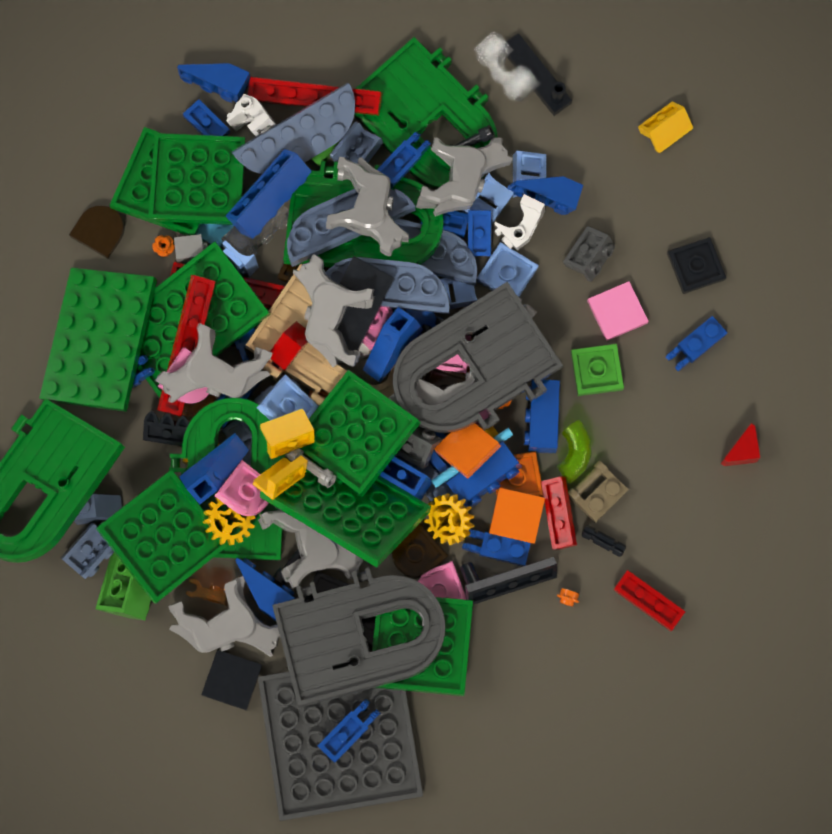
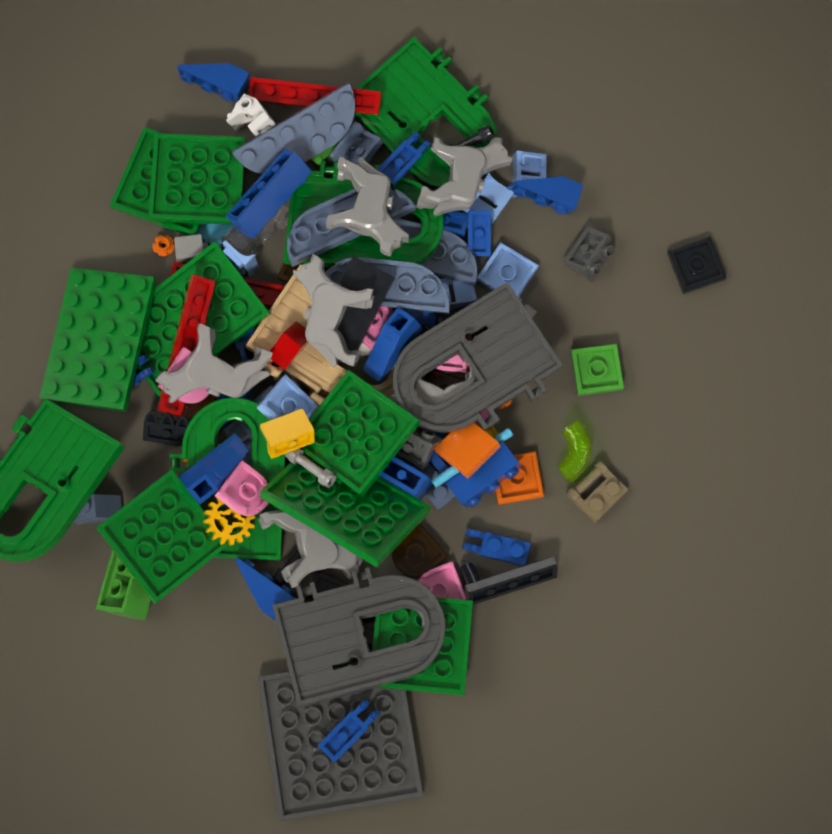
sand blue bracket [61,523,114,579] -> none
dark brown tile [69,205,124,259] -> none
light grey animal [168,576,280,657] -> none
blue plate [183,99,230,136] -> none
clear orange plate [186,579,227,606] -> none
black tile [201,650,263,711] -> none
yellow panel [253,455,308,500] -> none
yellow gear [424,493,474,545] -> none
clear arch [474,31,540,102] -> none
orange tile [489,488,545,544] -> none
white tile [494,194,545,251] -> none
black piece [500,33,572,116] -> none
blue brick [524,379,560,453] -> none
plate [541,476,577,550] -> none
orange plate [557,588,579,607] -> none
black axle [582,525,626,557] -> none
bright pink tile [587,282,649,341] -> none
red plate [613,570,686,631] -> none
yellow panel [638,101,693,153] -> none
blue hinge [666,316,727,371] -> none
red slope [721,423,760,466] -> none

